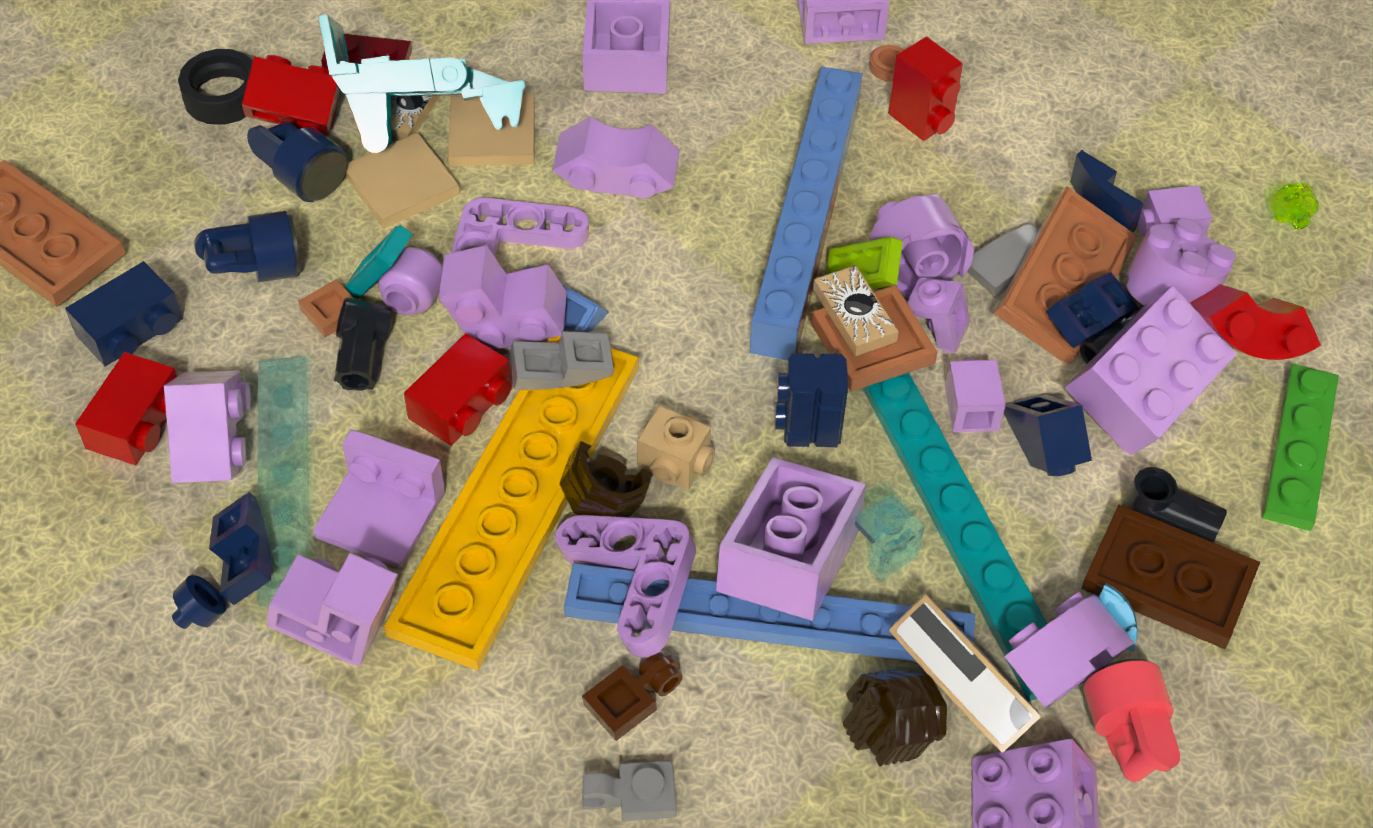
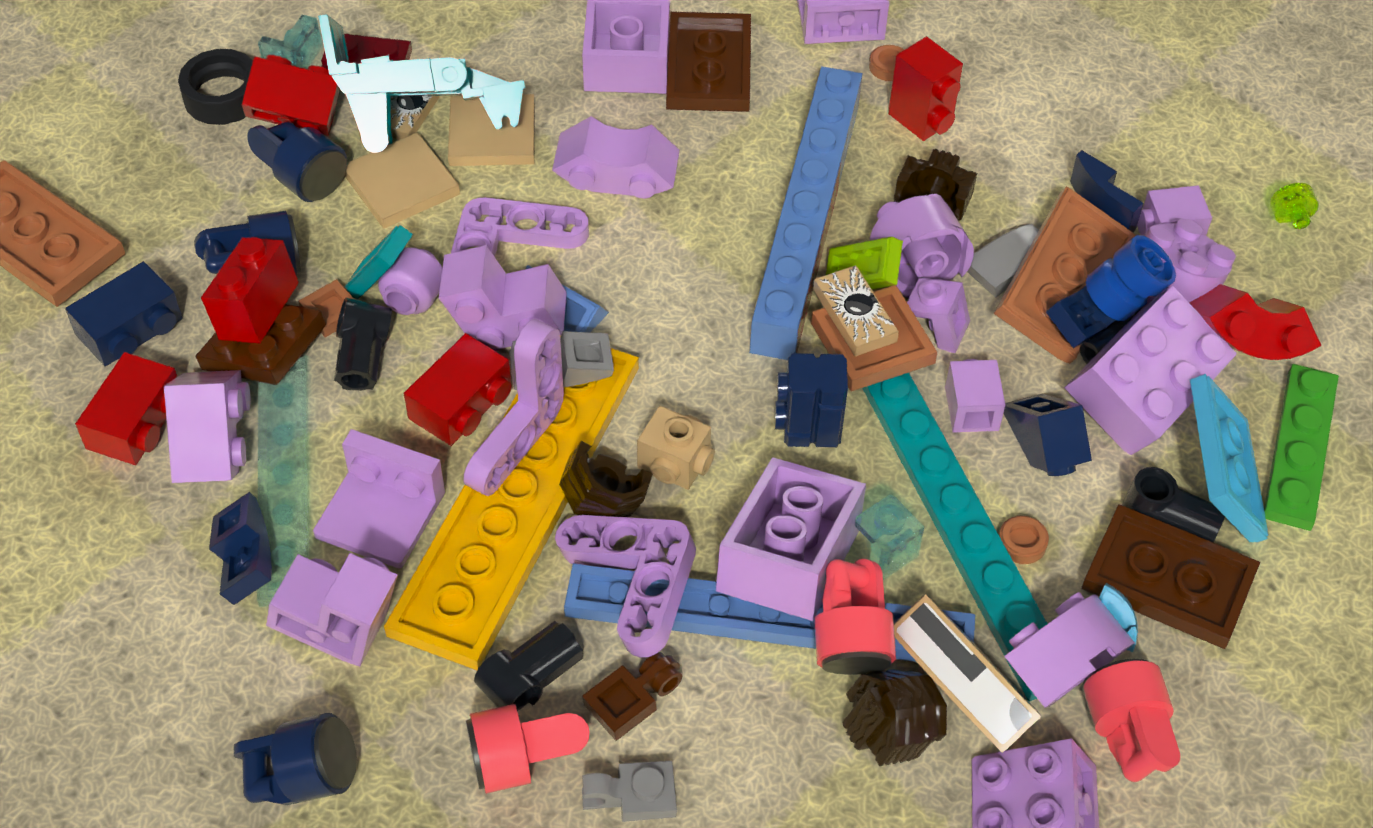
dark blue tile [172,575,227,629] -> none
none -> reddish brown plate [195,304,326,385]
none -> red brick [201,237,299,344]
none -> dark blue piece [234,713,357,805]
none -> clear light blue bracket [258,14,323,69]
none -> lavender beam [463,319,564,496]
none -> coral piece [466,704,589,794]
none -> black piece [474,621,583,716]
none -> reddish brown plate [666,11,751,112]
none -> coral piece [814,559,896,675]
none -> dark brown hair [894,149,977,221]
none -> nougat tile [999,516,1049,564]
none -> blue wheel [1086,235,1176,321]
none -> medium azure tile [1190,374,1269,542]

